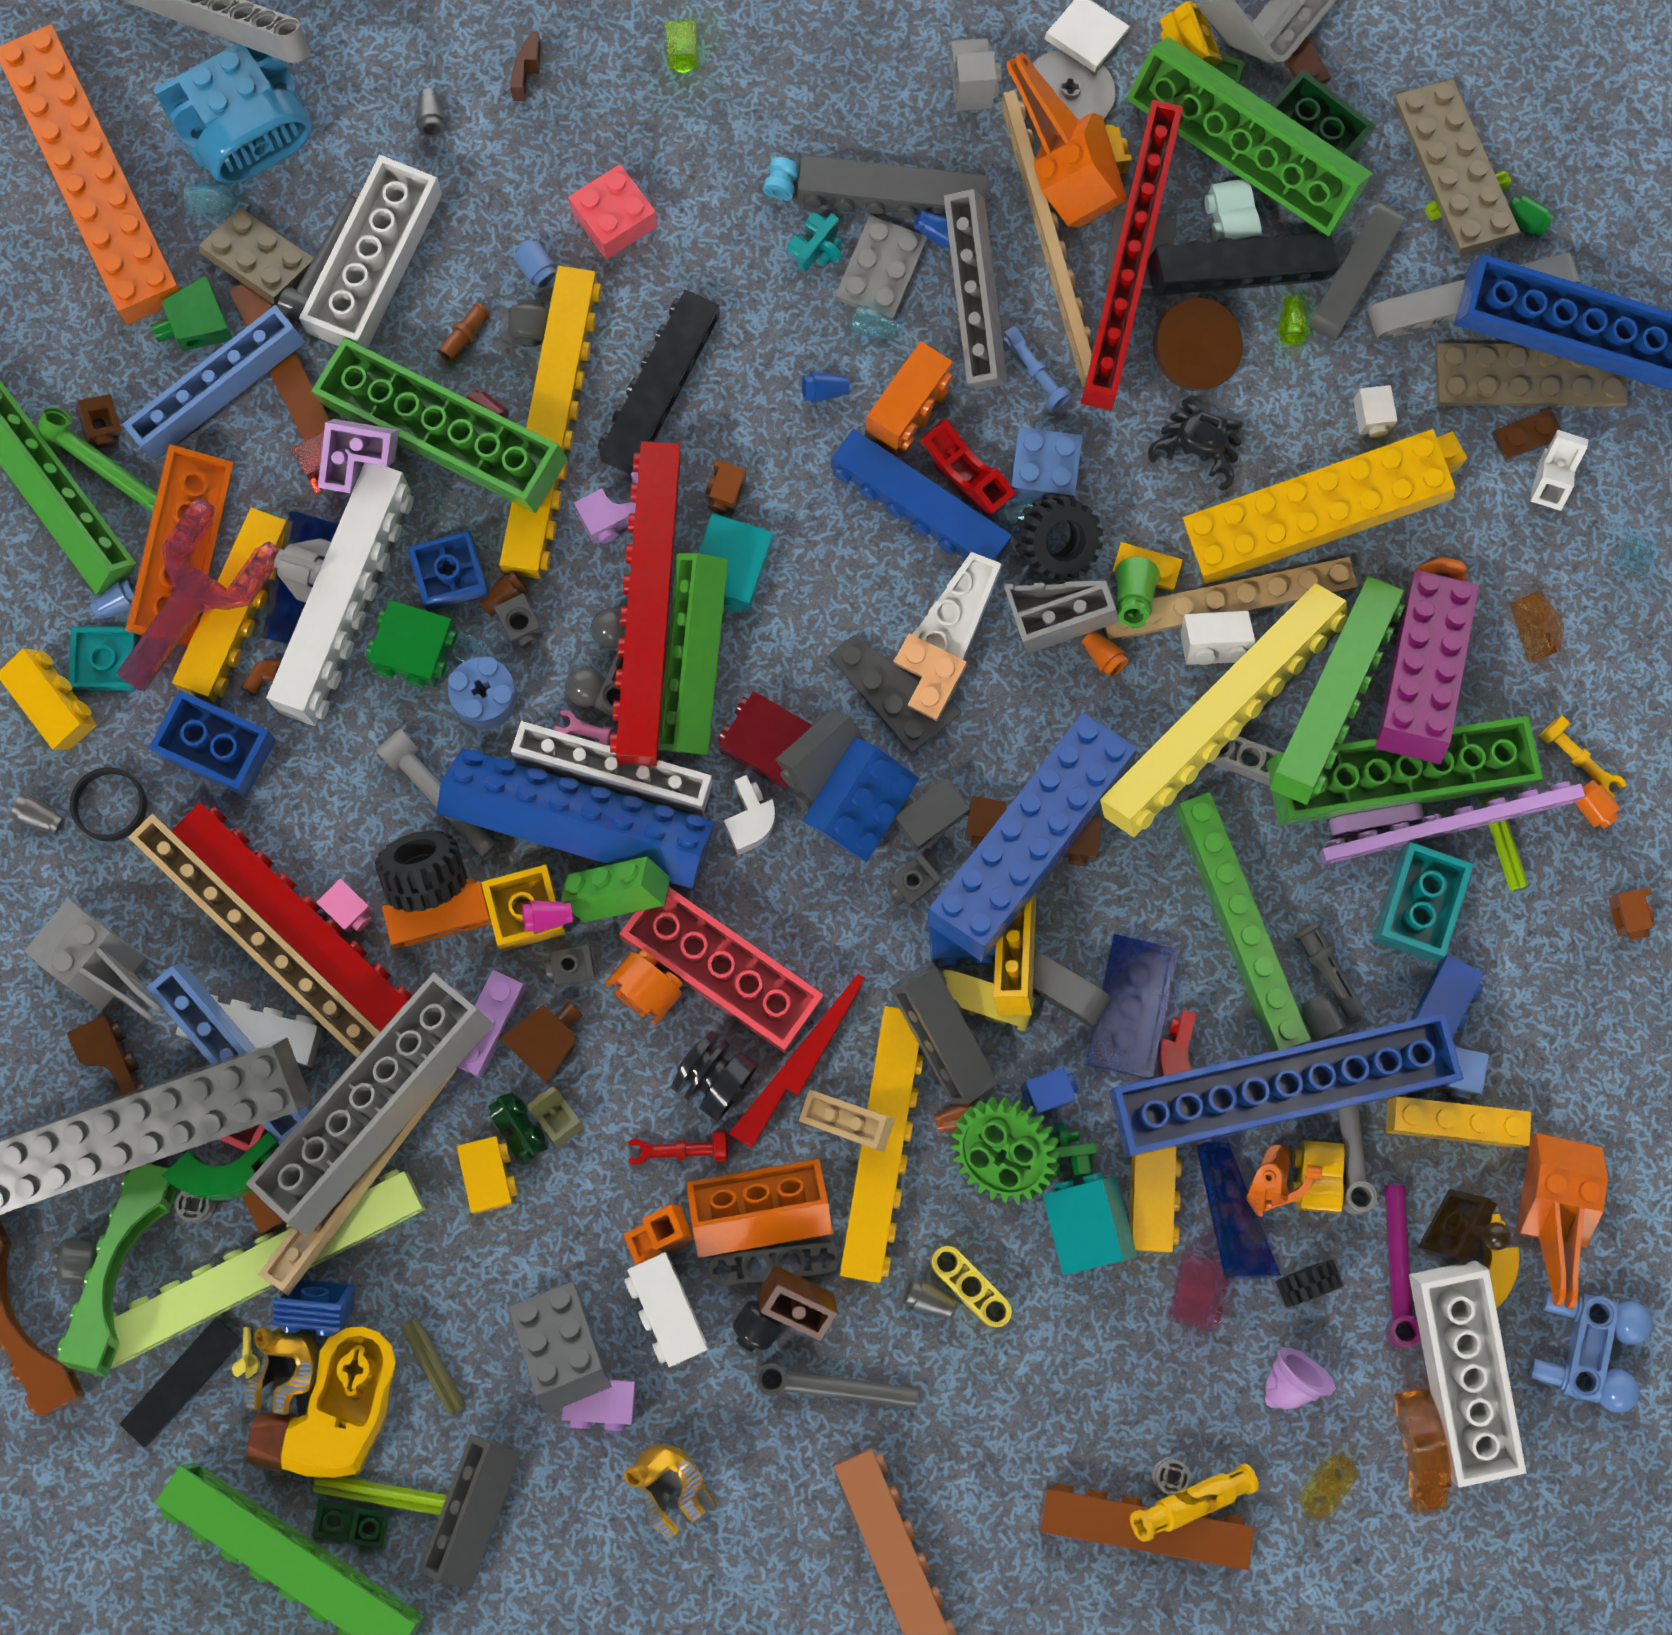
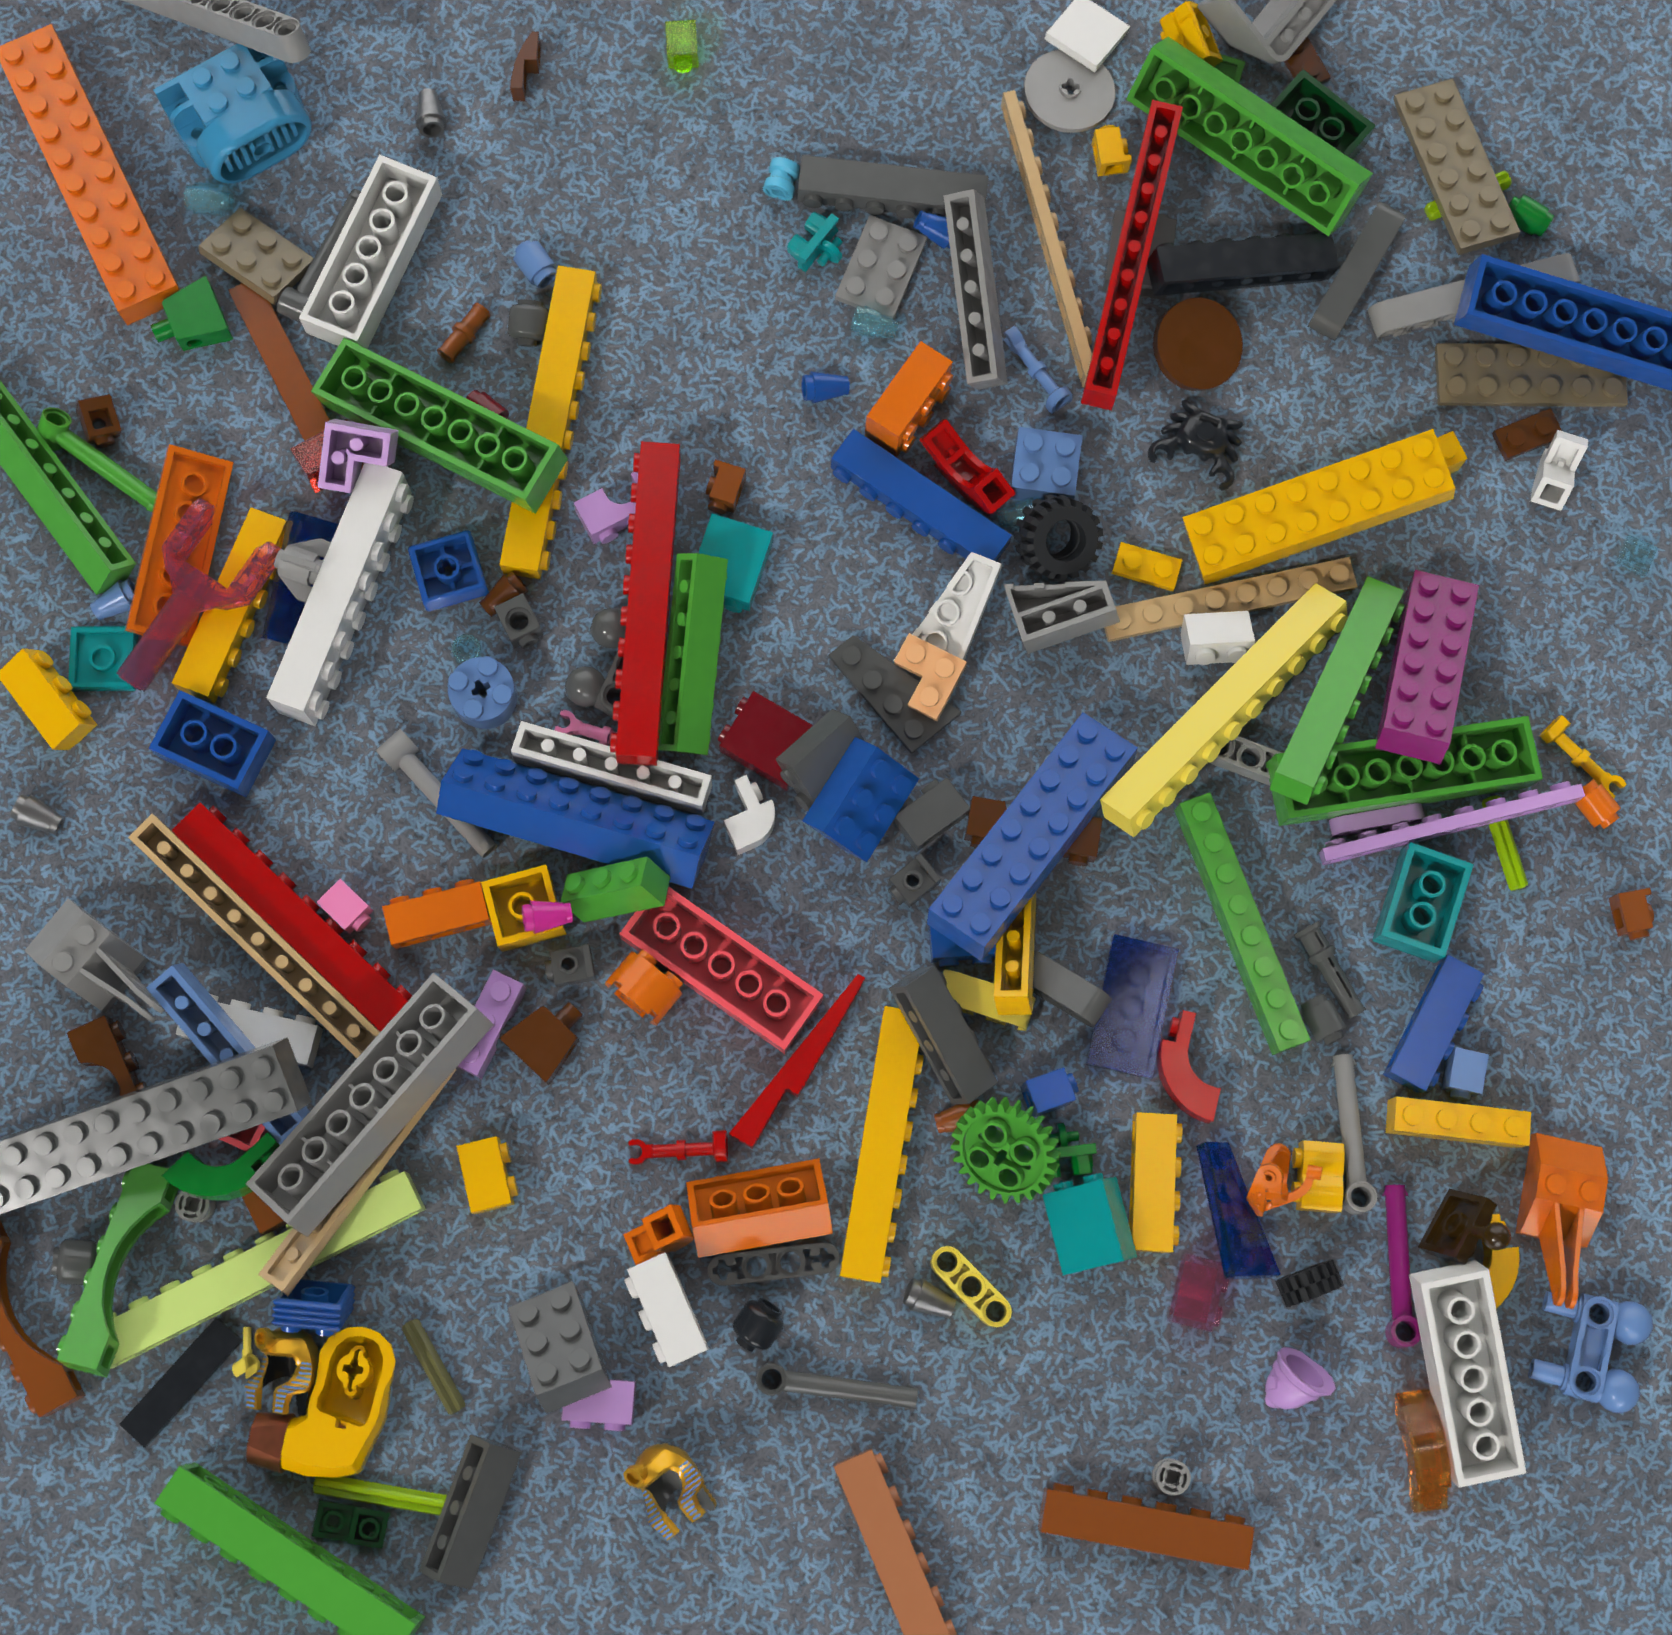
black tyre [70,767,147,841] -> none
medium blue brick [122,305,306,461] -> none
dark orange arm [241,659,282,696] -> none
green brick [366,600,458,689] -> none
black tyre [375,830,467,912] -> none
dark green hinge [488,1092,548,1164] -> none
olive bracket [527,1086,585,1148] -> none
coral brick [568,164,658,260] -> none
black brick [597,289,720,475] -> none
black wheel [670,1030,758,1122] -> none
reddish brown brick [758,1265,838,1341] -> none
tan plate [799,1089,895,1152] -> none
light grey brick [949,38,1001,111] -> none
orange slope [1007,52,1128,228] -> none
orange cone [1082,631,1129,678] -> none
blue brick [1109,1013,1464,1158] -> none
bright green plant [1115,557,1160,628] -> none
yellow piece [1130,1463,1259,1542] -> none
light aqua brick [1205,179,1262,242] -> none
clear neon green cone [1277,296,1309,345] -> none
clear yellow plate [1300,1455,1357,1519] -> none
white brick [1353,385,1397,438] -> none
orange arm [1417,556,1467,581] -> none
clear orange slope [1510,591,1564,663] -> none

